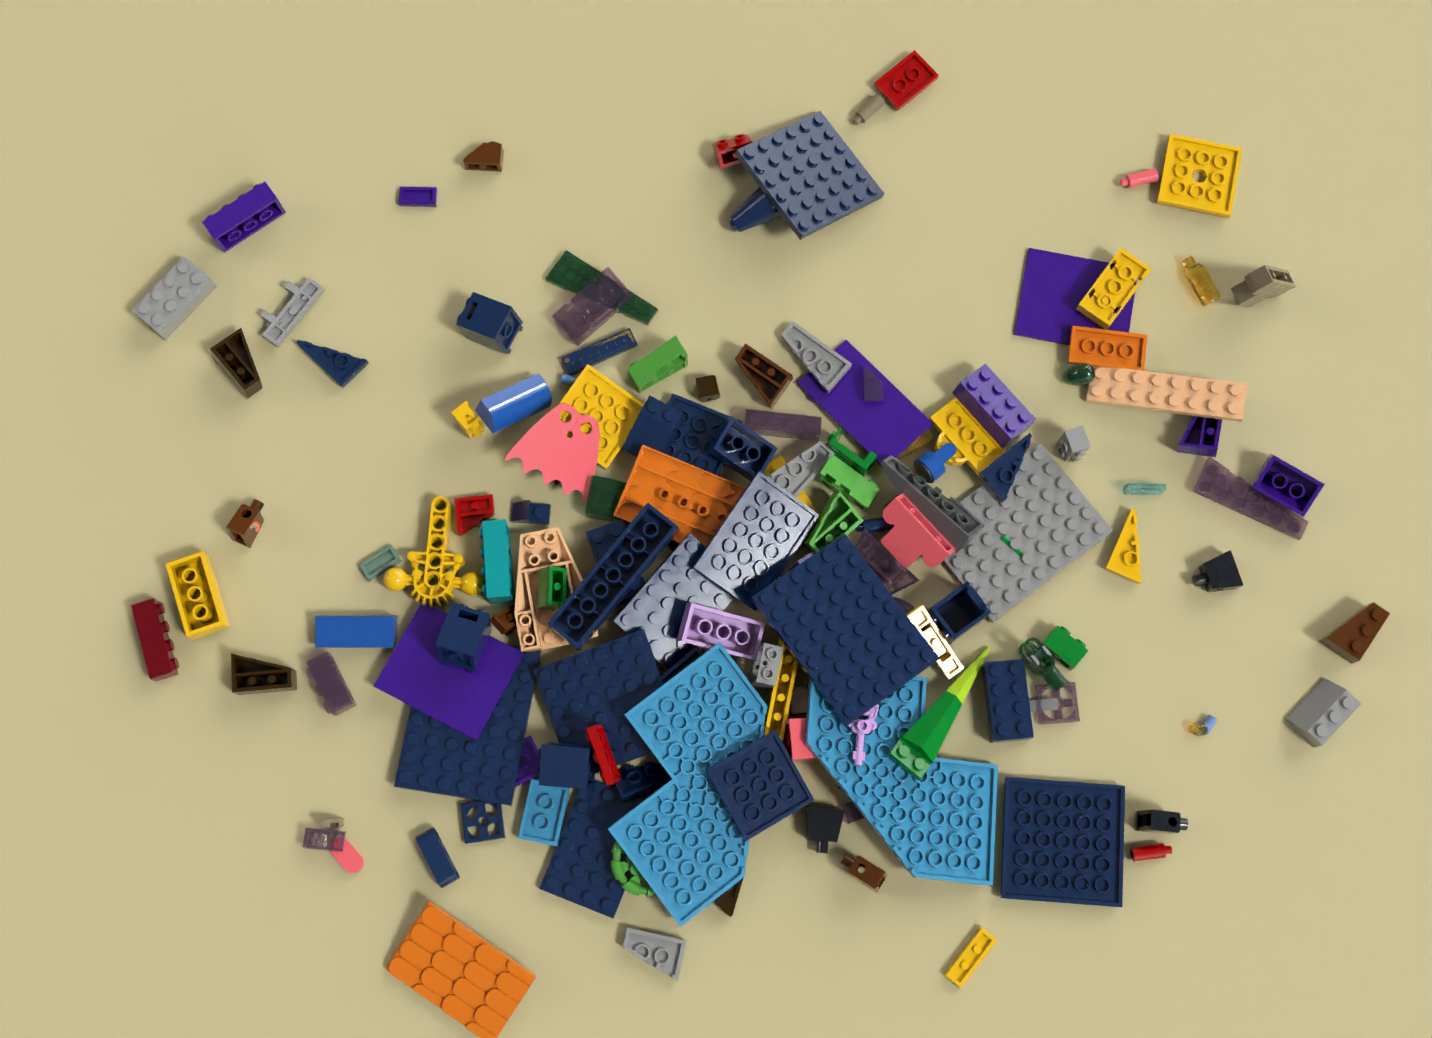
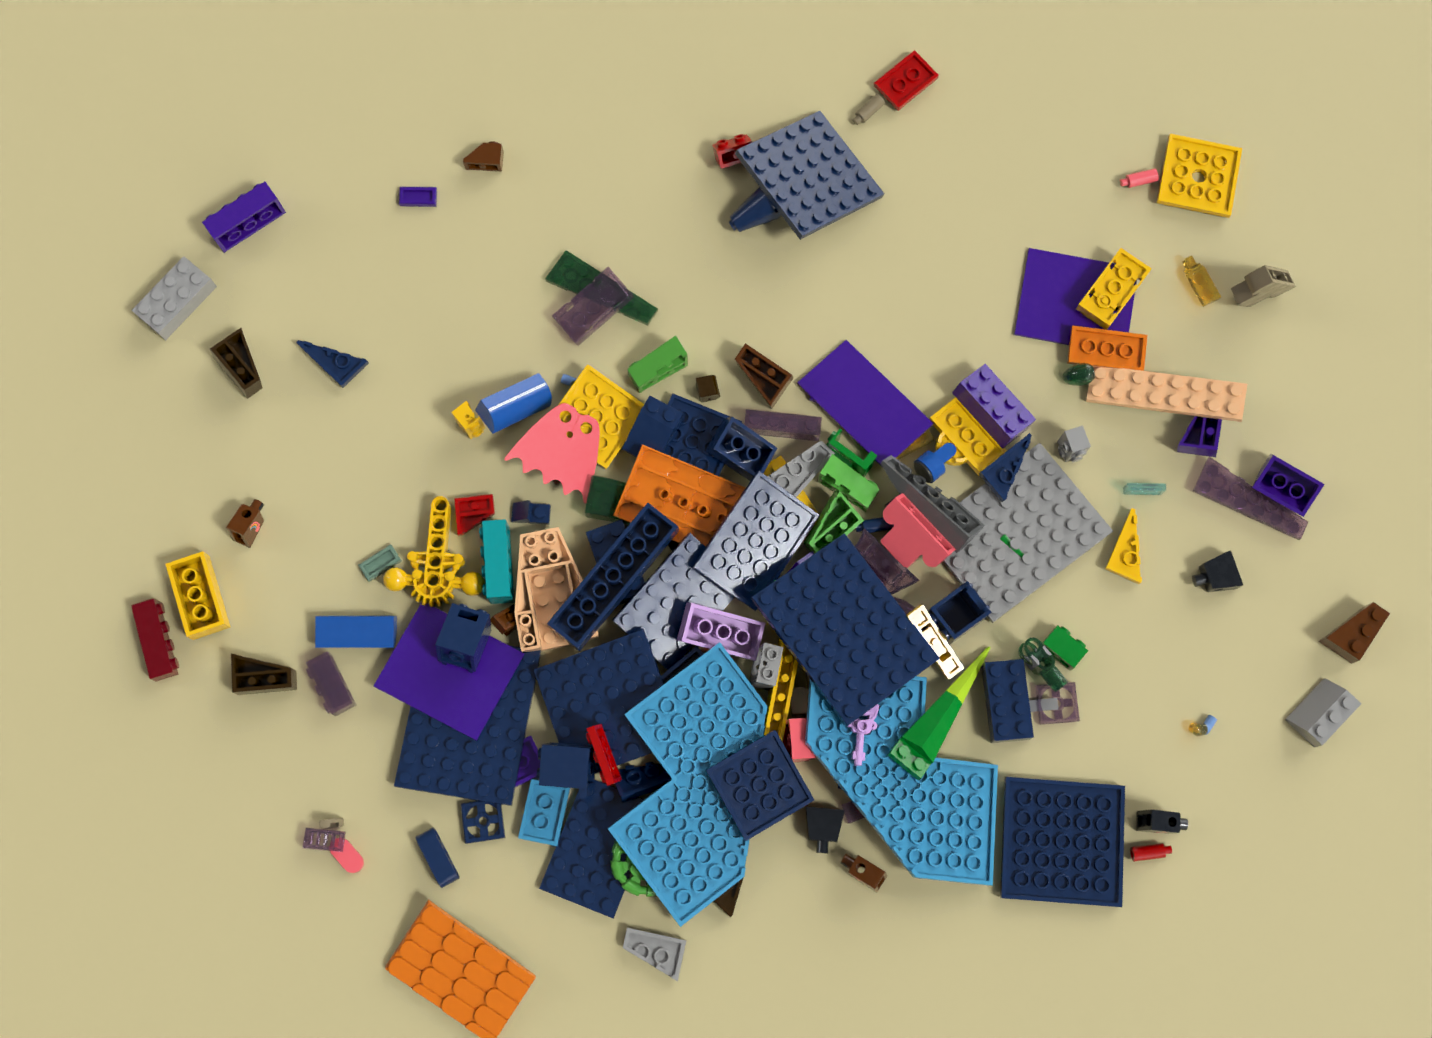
light grey hinge [261,277,325,347] -> none
dark blue container [456,292,523,354] -> none
green brick [537,566,567,611] -> none
dark blue tile [562,328,638,376] -> none
light grey wing [781,321,852,394] -> none
clear purple slope [863,366,883,401] -> none
yellow tile [944,927,997,988] -> none

